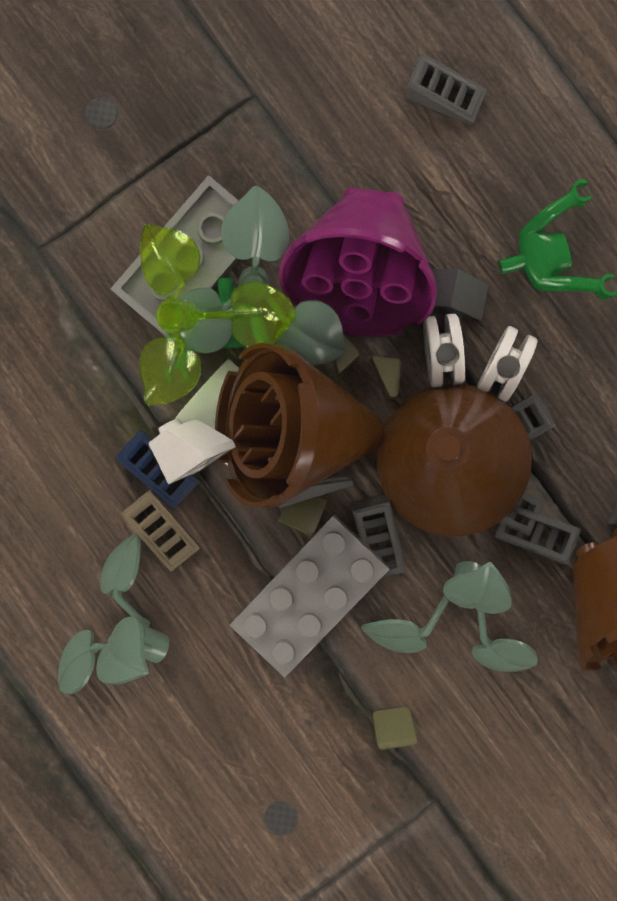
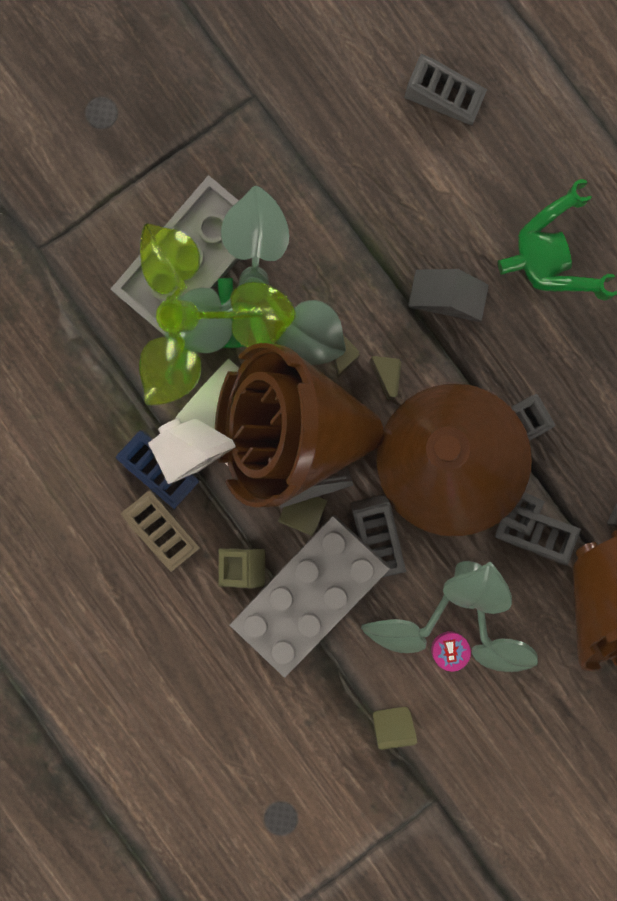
sand green plant [58,533,170,695] -> none
magenta cone [279,188,437,337] -> none
white head [423,314,465,387] -> none
white head [477,326,538,402] -> none
none -> olive slope [218,548,265,588]
none -> dark pink tile [431,631,471,672]

